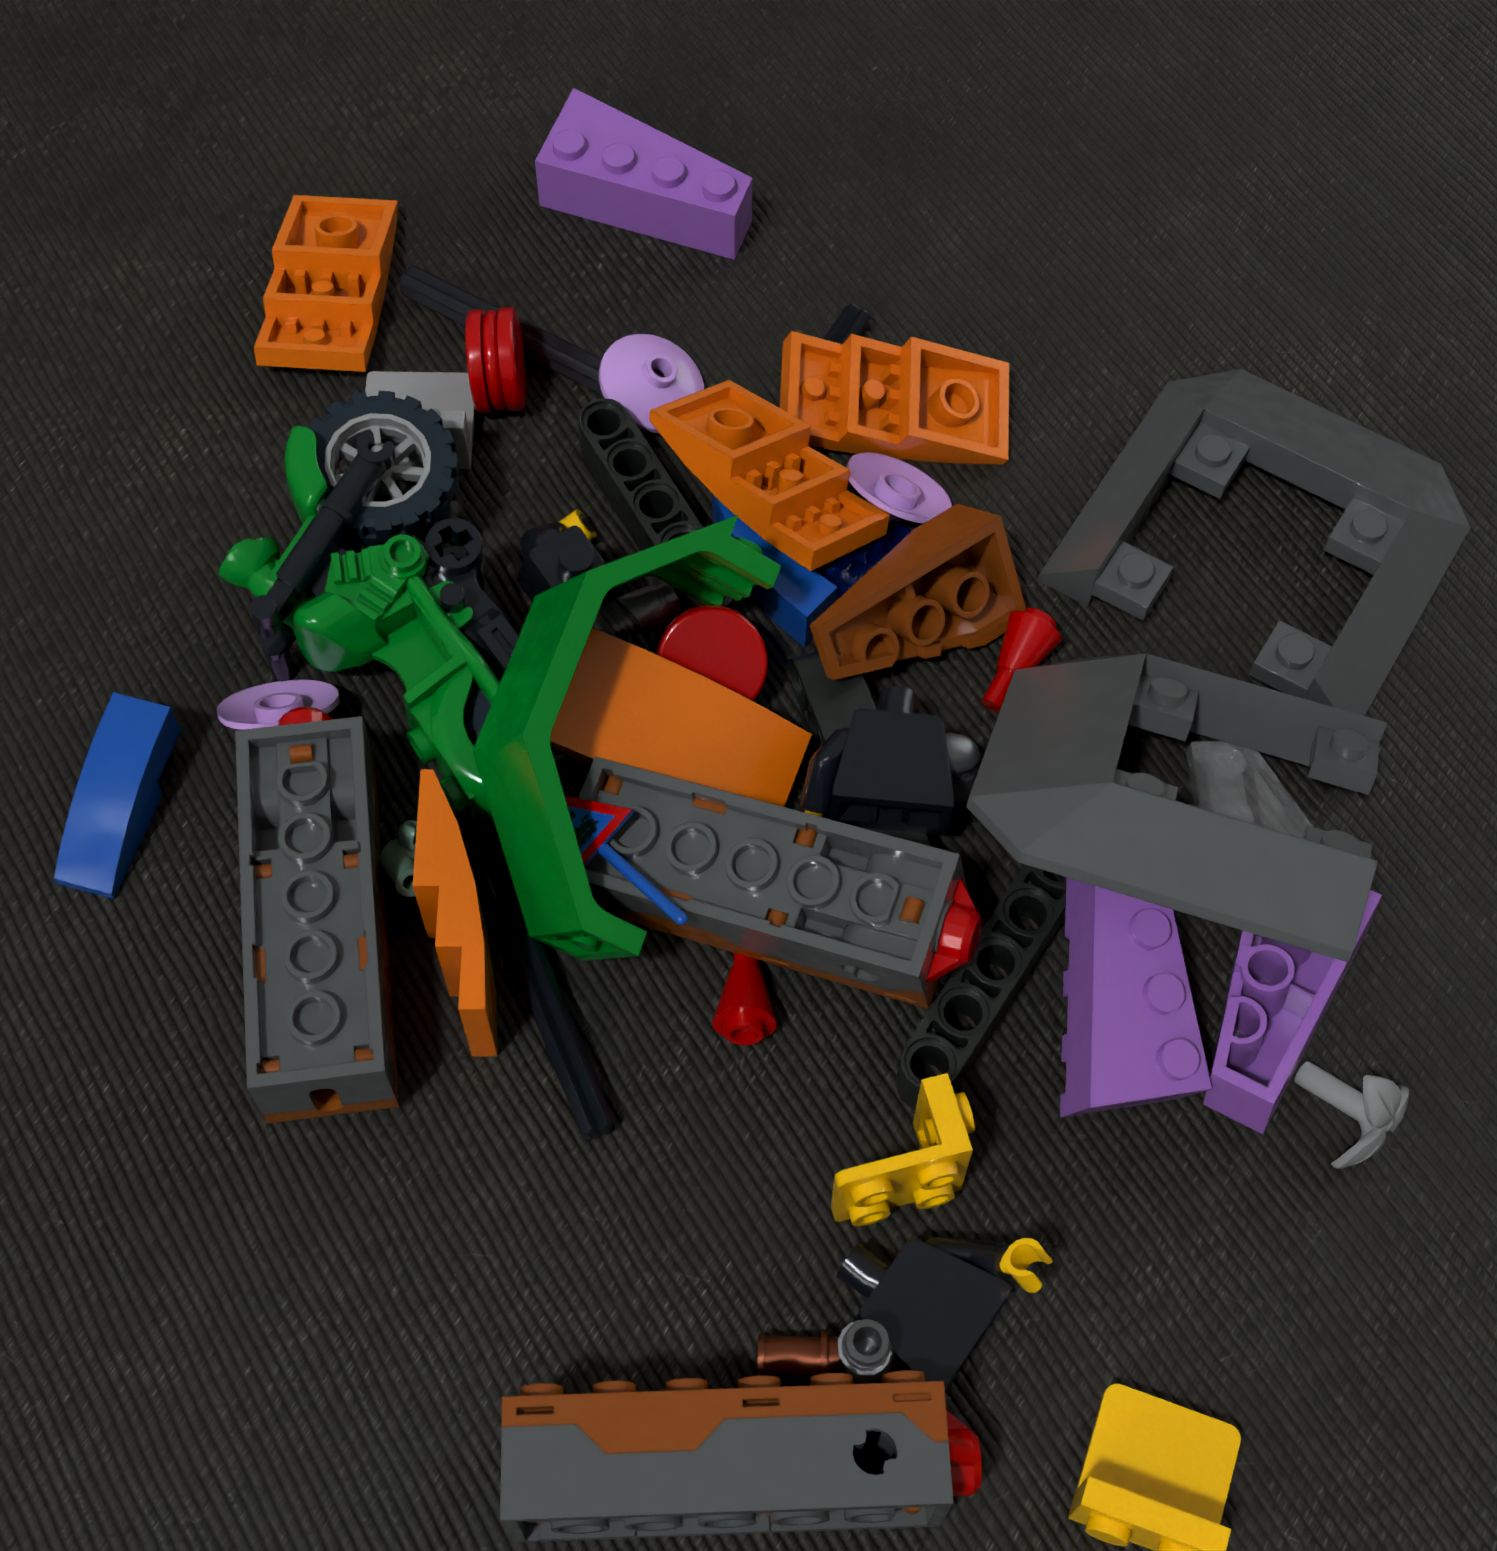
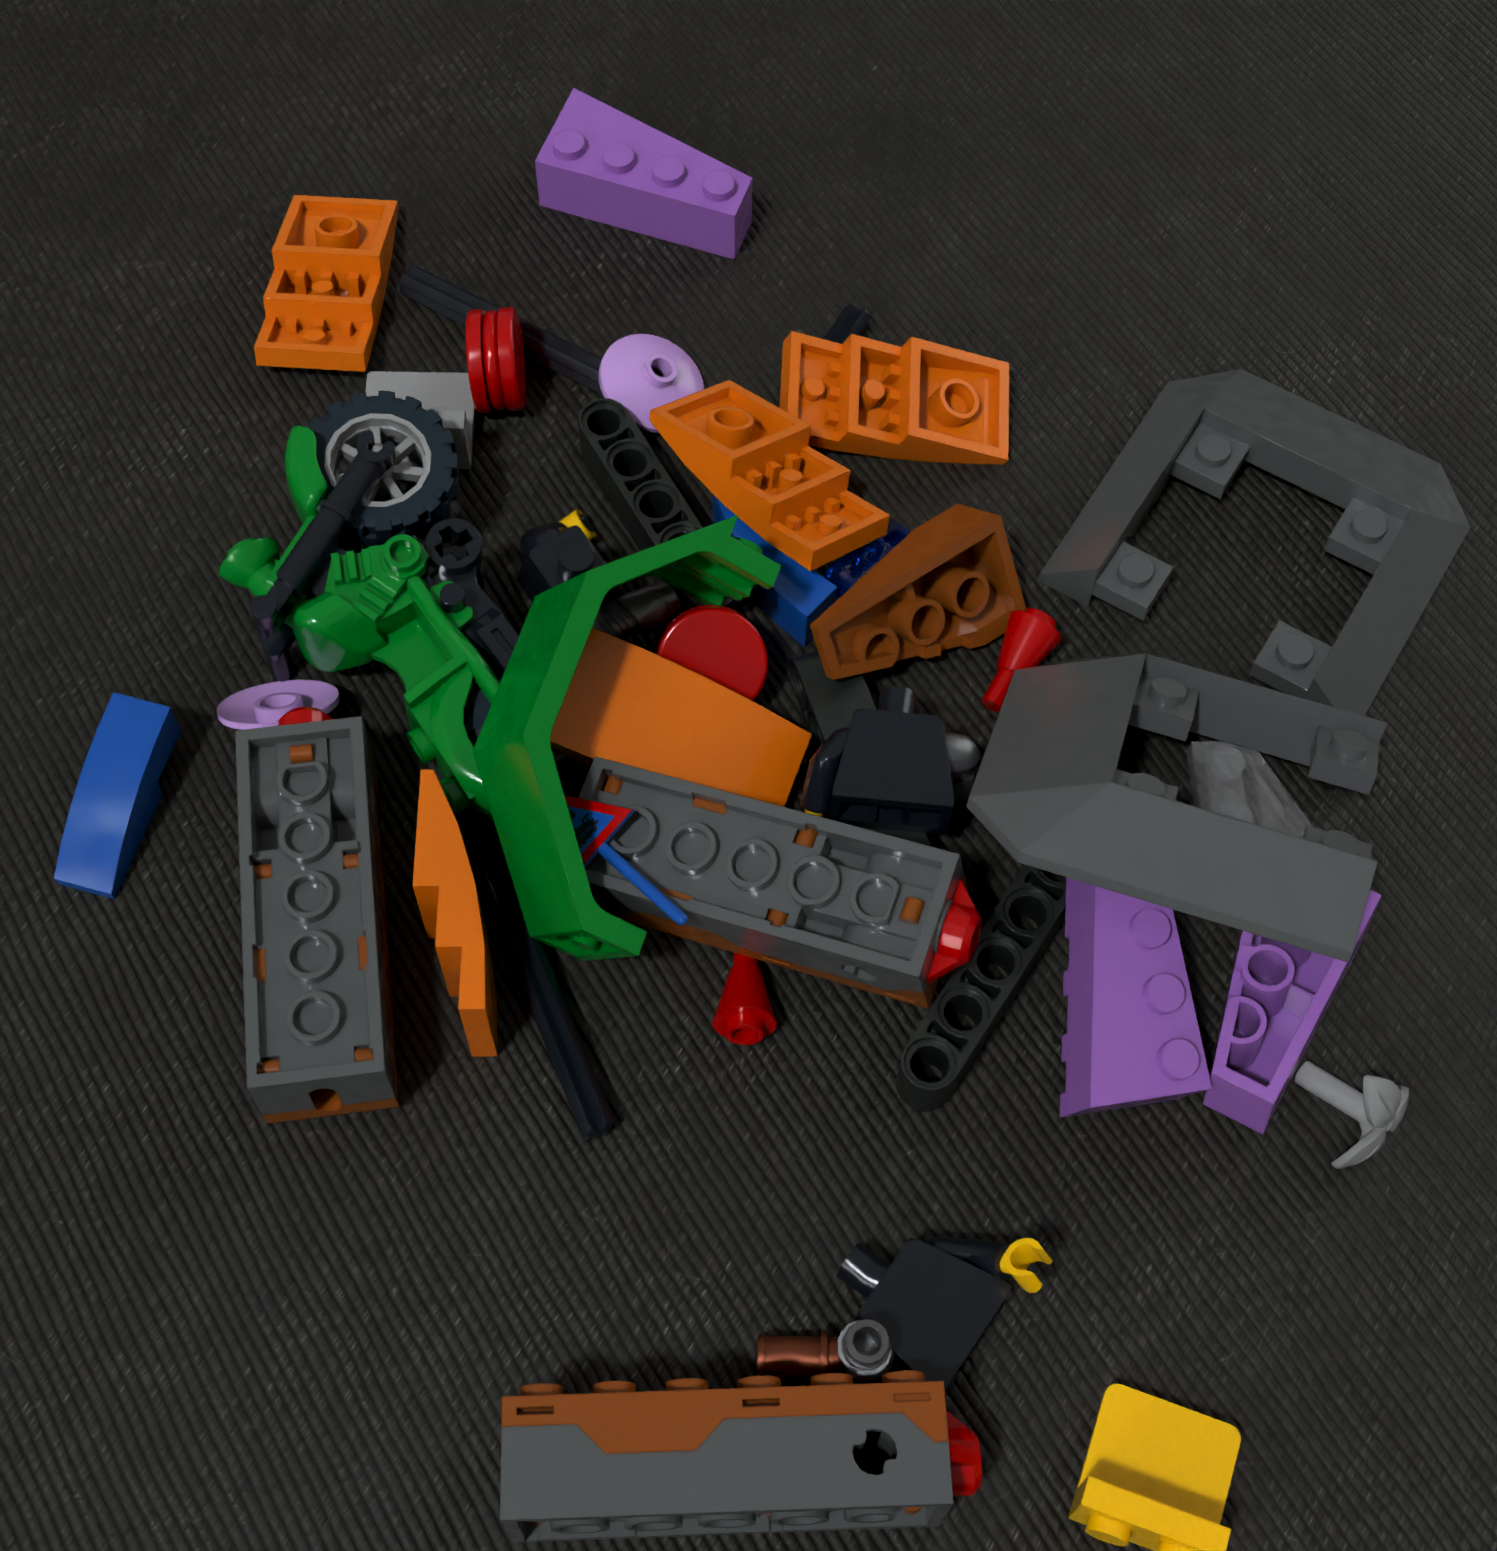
sand green arm [380,820,417,897] -> none
yellow bracket [831,1073,975,1226] -> none
lavender dish [846,452,952,524] -> none

